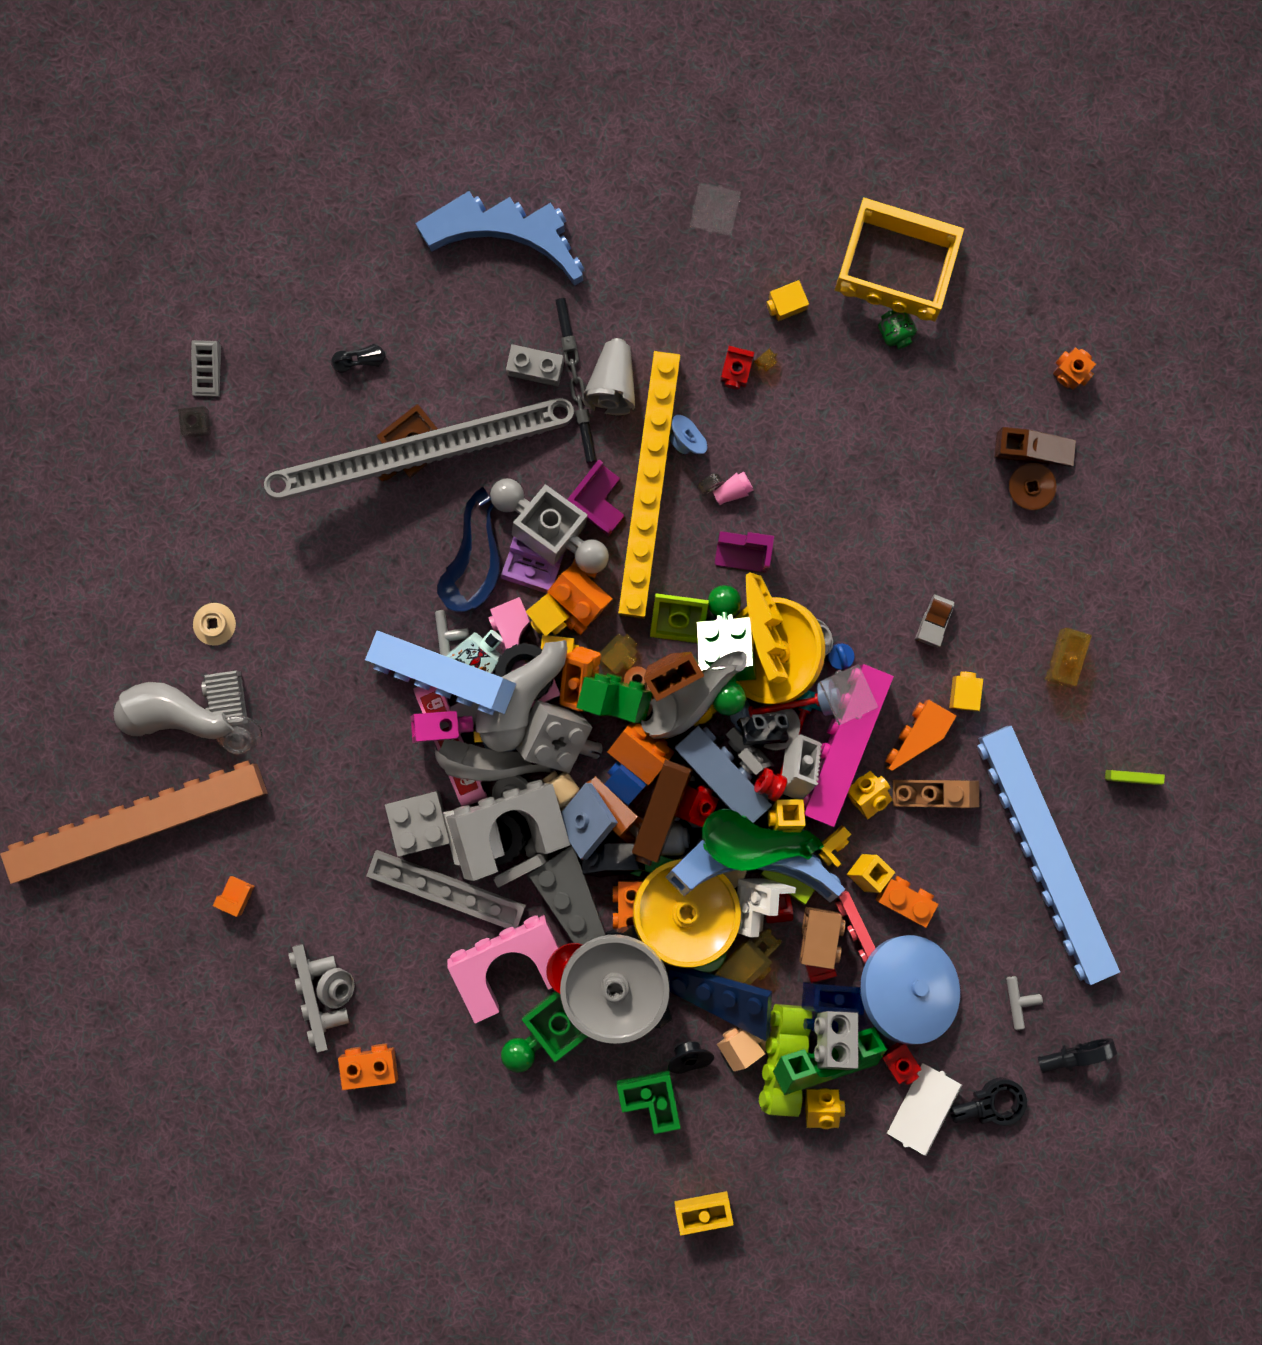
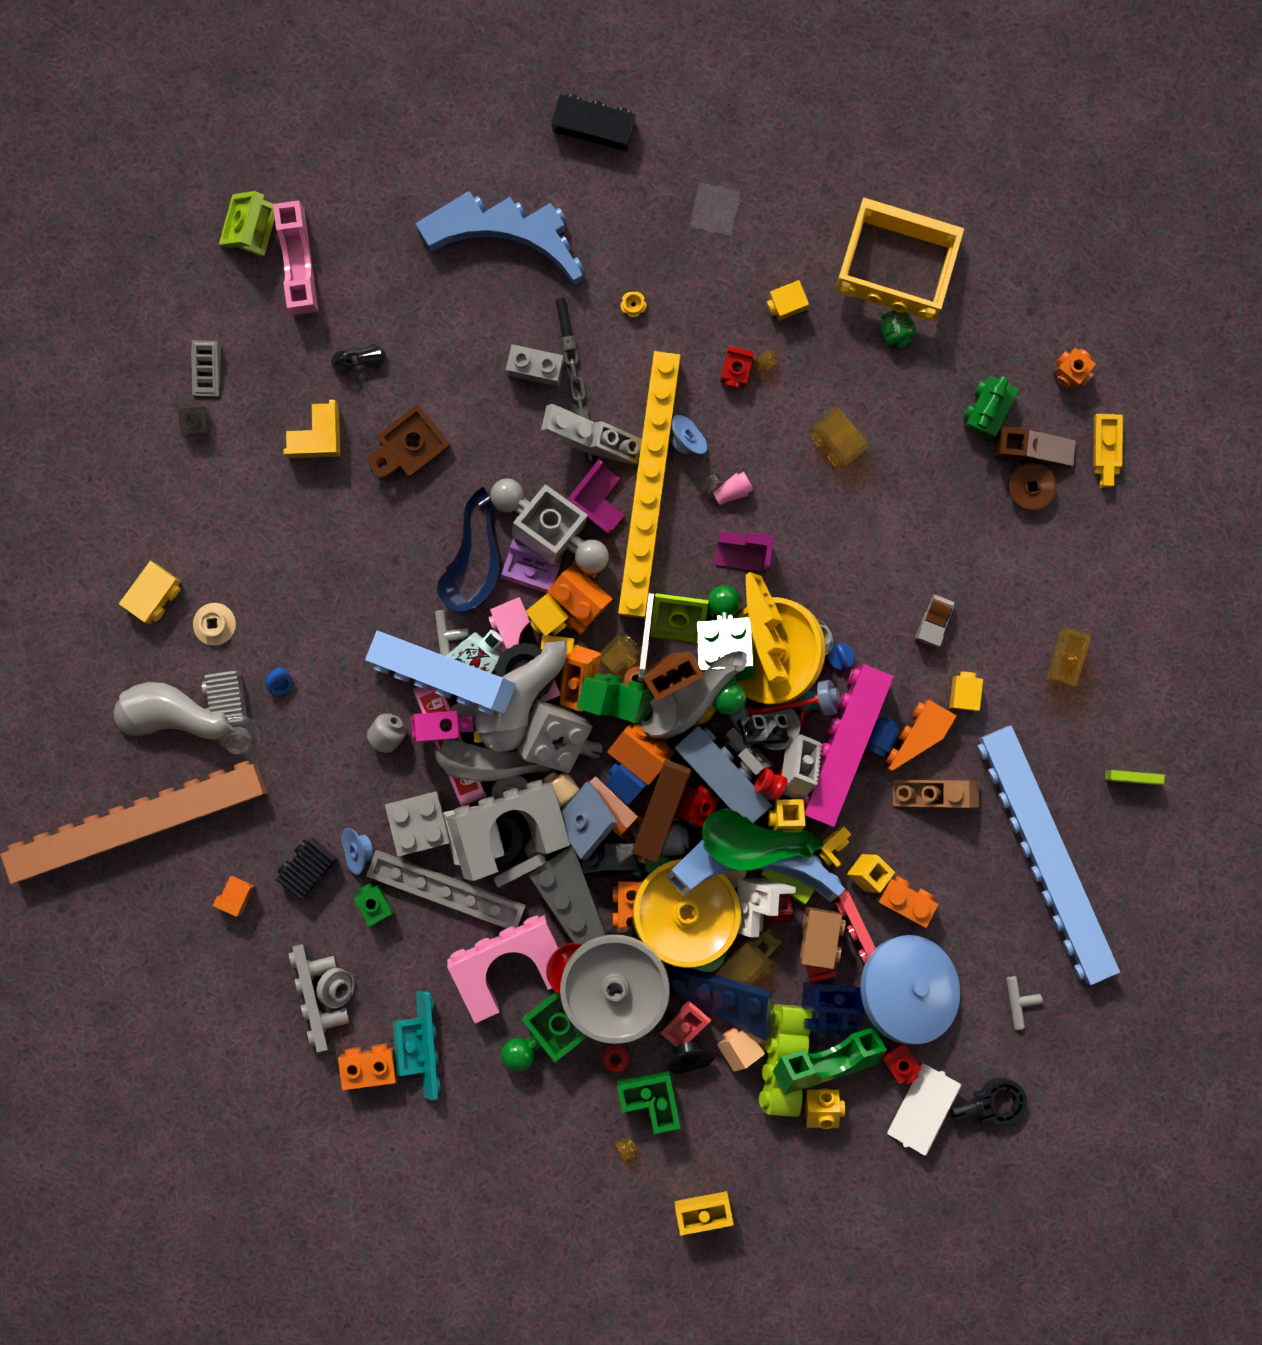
light grey gear [264,398,574,501] -> none
light grey cone [582,338,635,415] -> none
light grey brick [814,1011,858,1070] -> none
clear piece [819,664,878,725] -> none
yellow brick [847,771,892,819] -> none
black pin [1038,1038,1117,1074] -> none
none -> yellow brick [119,561,181,624]
none -> lime bracket [219,191,275,256]
none -> blue tile [265,667,293,696]
none -> bright pink arch [273,201,318,315]
none -> black brick [276,838,337,901]
none -> yellow panel [283,400,341,459]
none -> medium blue piece [341,828,373,875]
none -> green brick [354,883,394,927]
none -> light grey head [367,714,406,753]
none -> teal bracket [392,991,440,1101]
none -> light grey slope [541,404,642,465]
none -> black brick [551,94,636,152]
none -> red plate [603,1045,629,1072]
none -> clear yellow plate [614,1137,638,1162]
none -> yellow plate [620,292,646,317]
none -> white piece [638,593,654,681]
none -> coral slope [660,1001,711,1047]
none -> clear yellow brick [810,405,870,469]
none -> blue brick [865,717,901,758]
none -> green brick [962,376,1019,441]
none -> yellow hinge [1093,414,1123,488]

